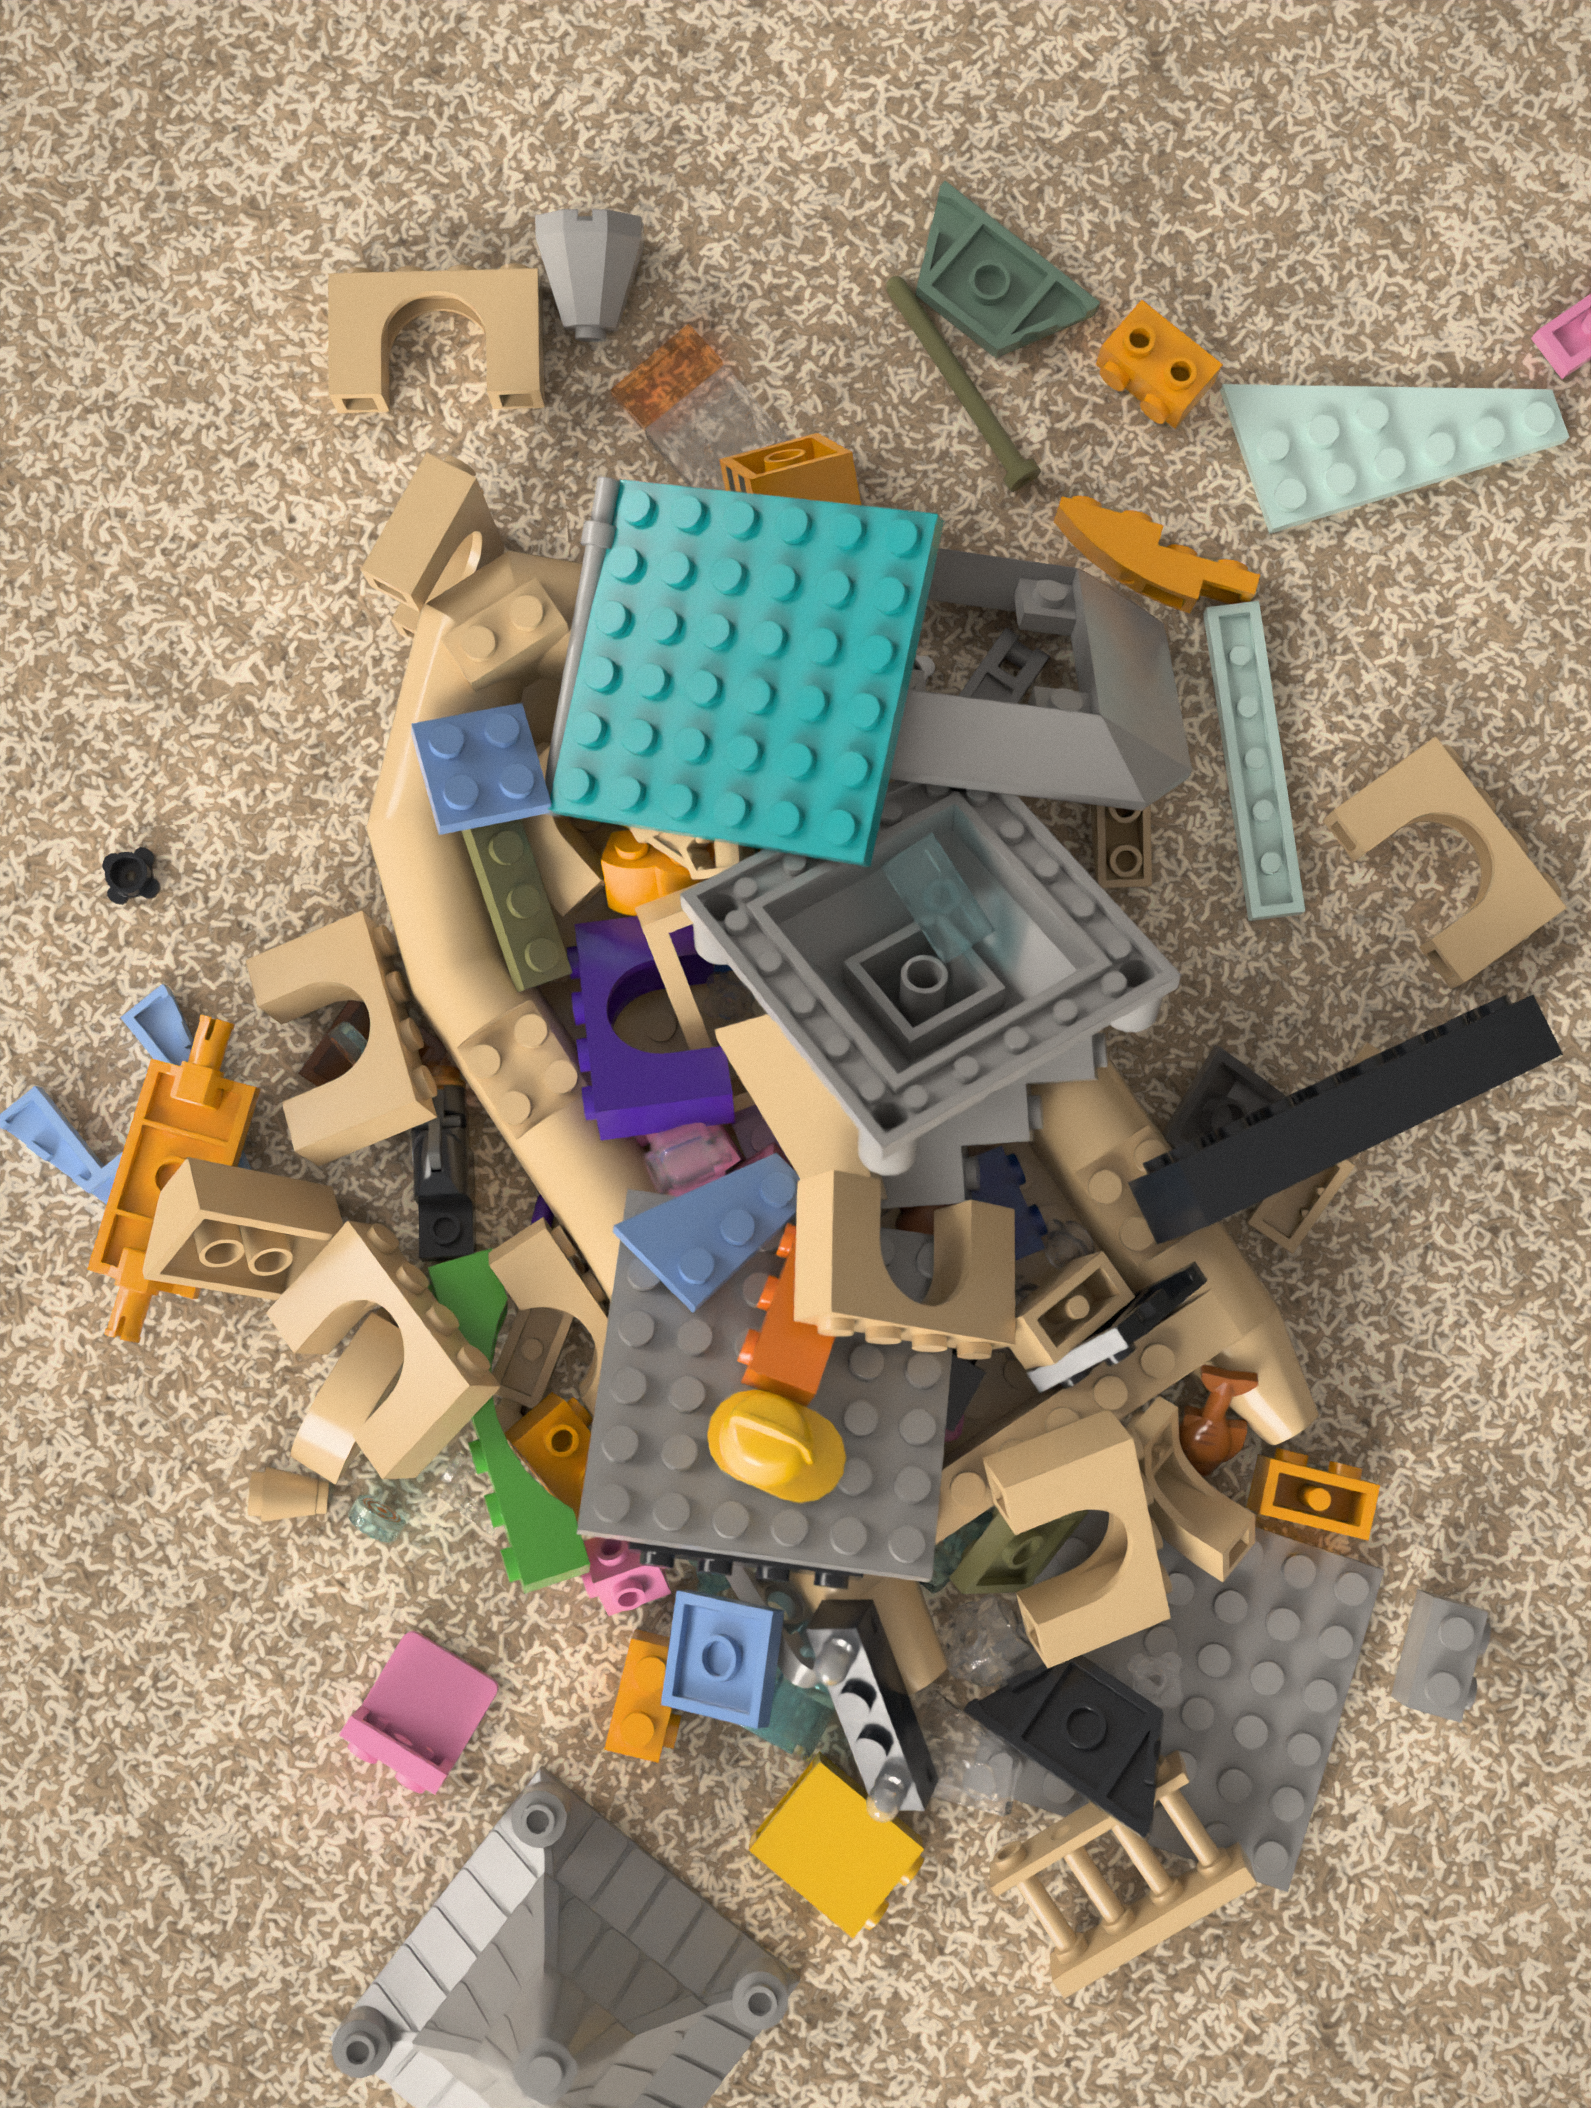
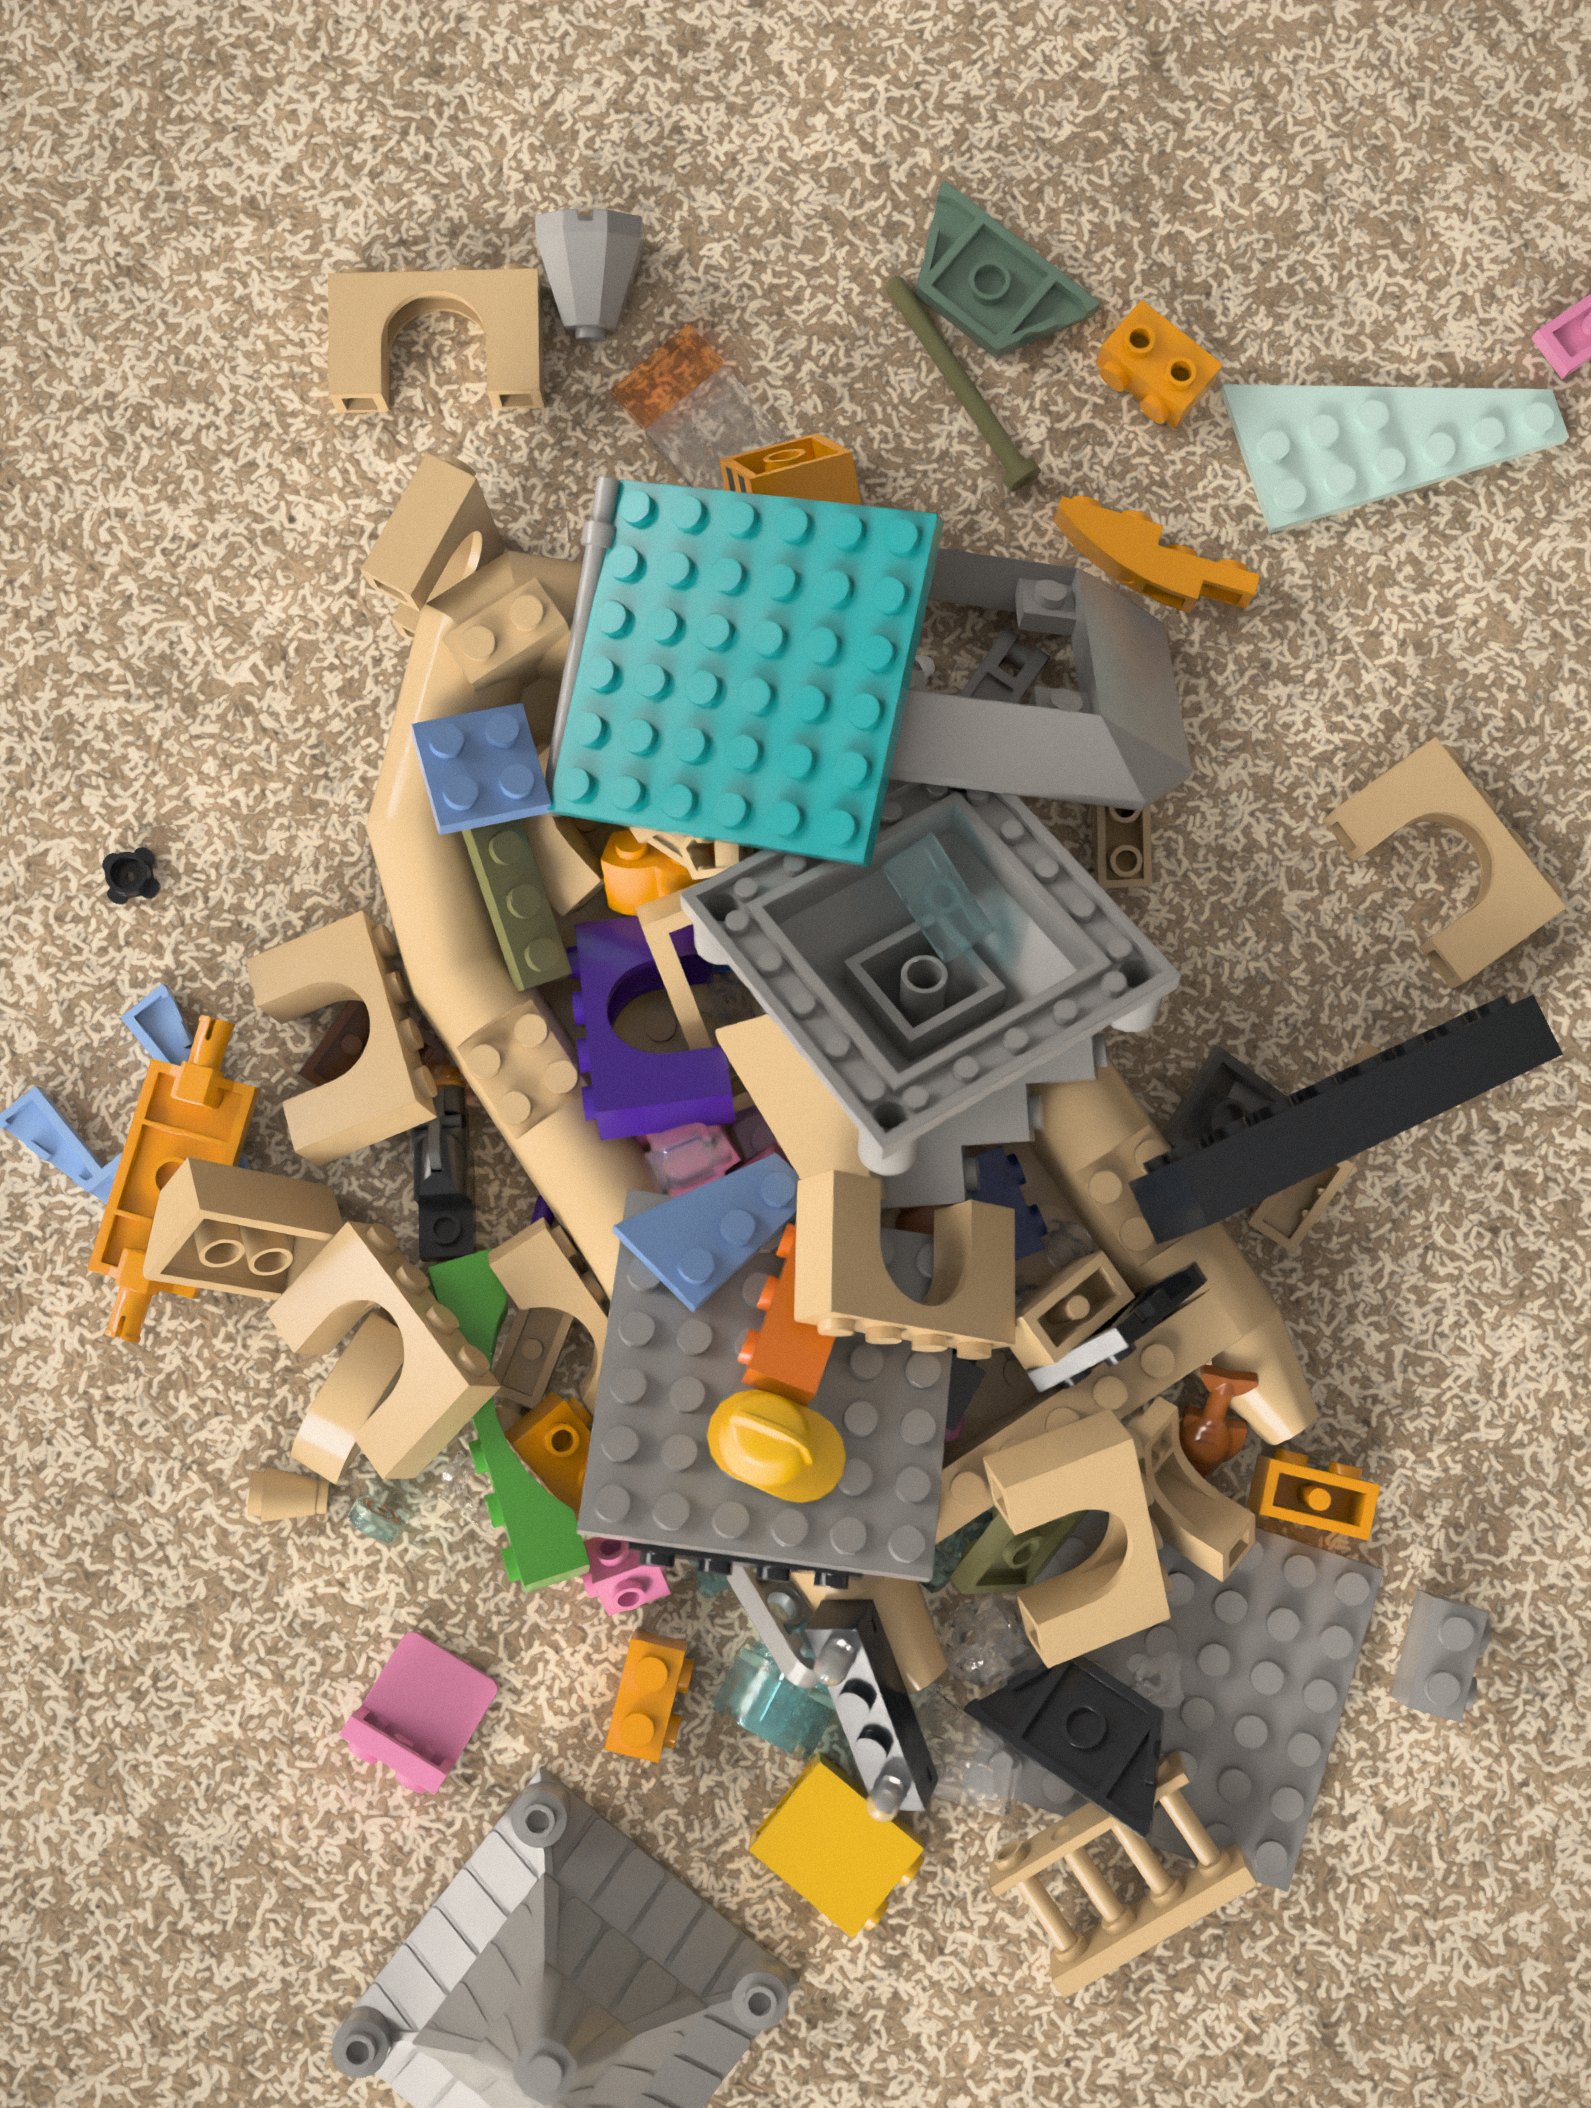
clear light blue tile [328,1021,367,1066] -> none
medium blue plate [661,1589,785,1729] -> none
light aqua plate [1203,601,1305,921] -> none

